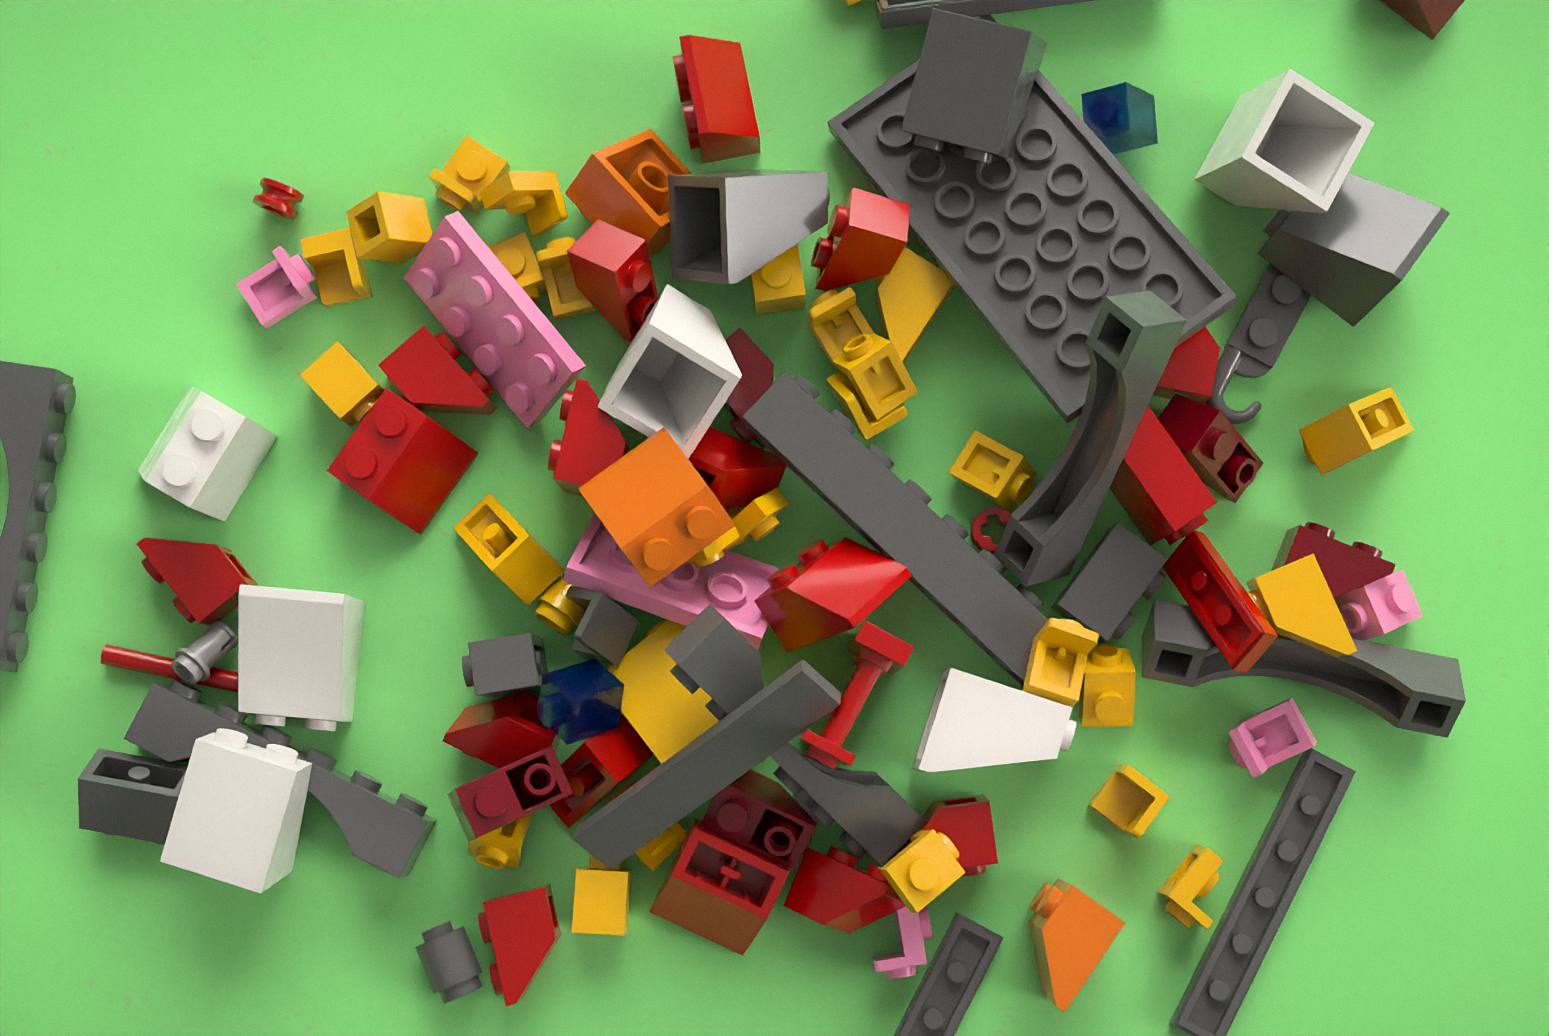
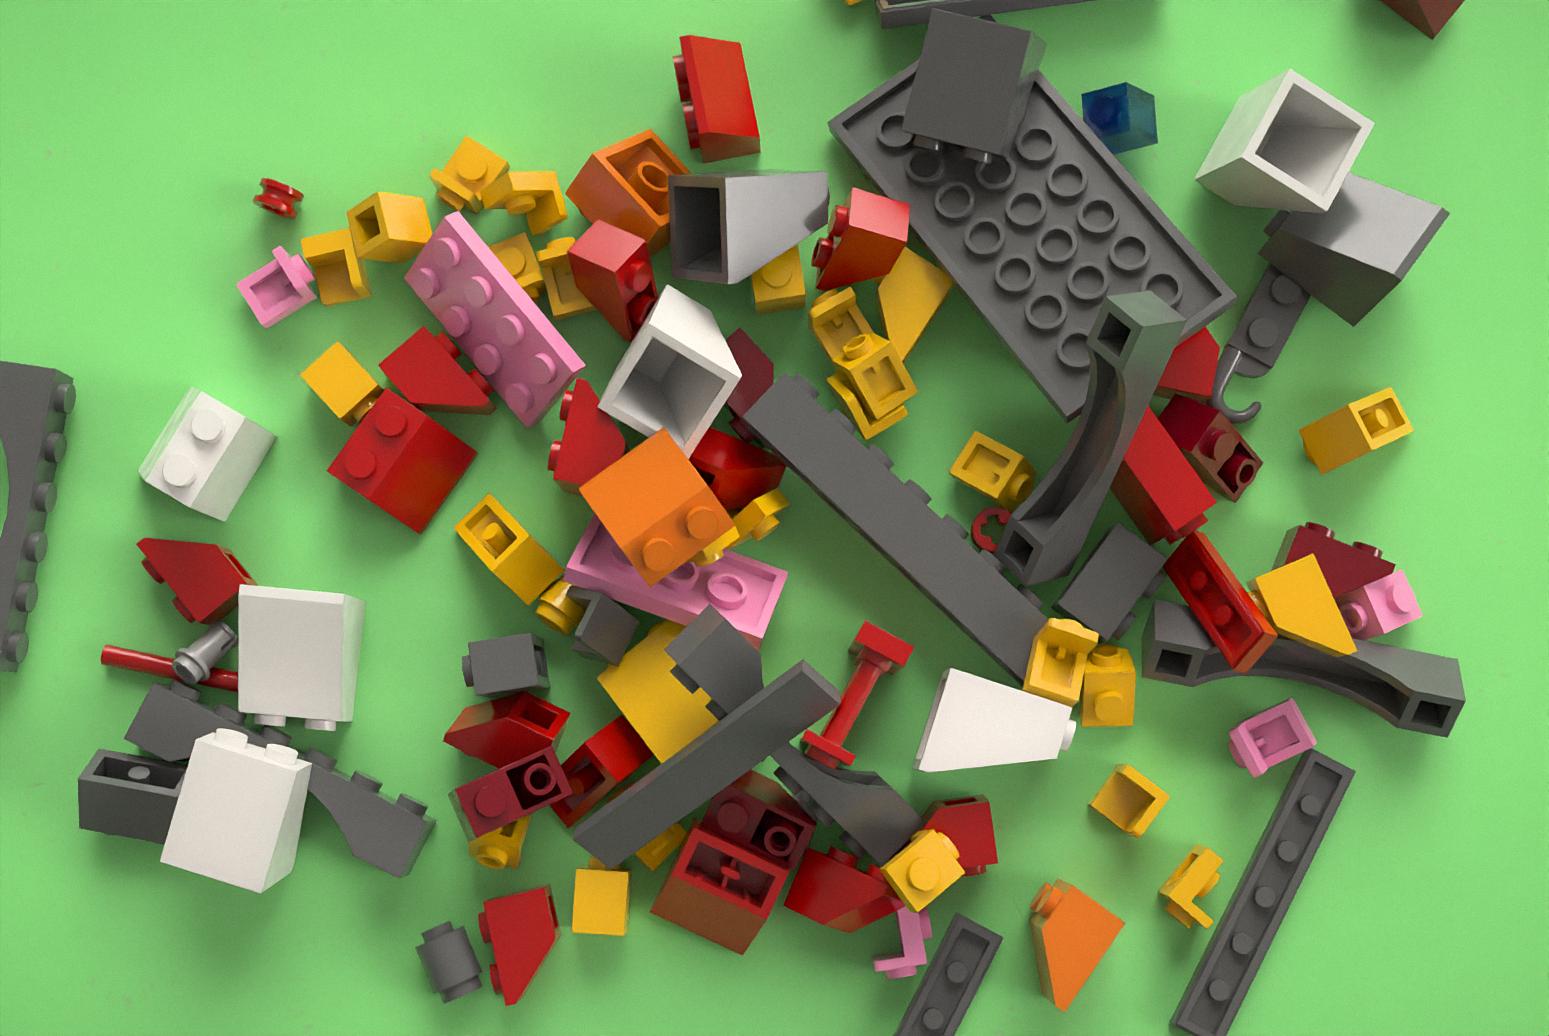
clear blue brick [537,658,624,745] -> none
red slope [754,537,912,652] -> none

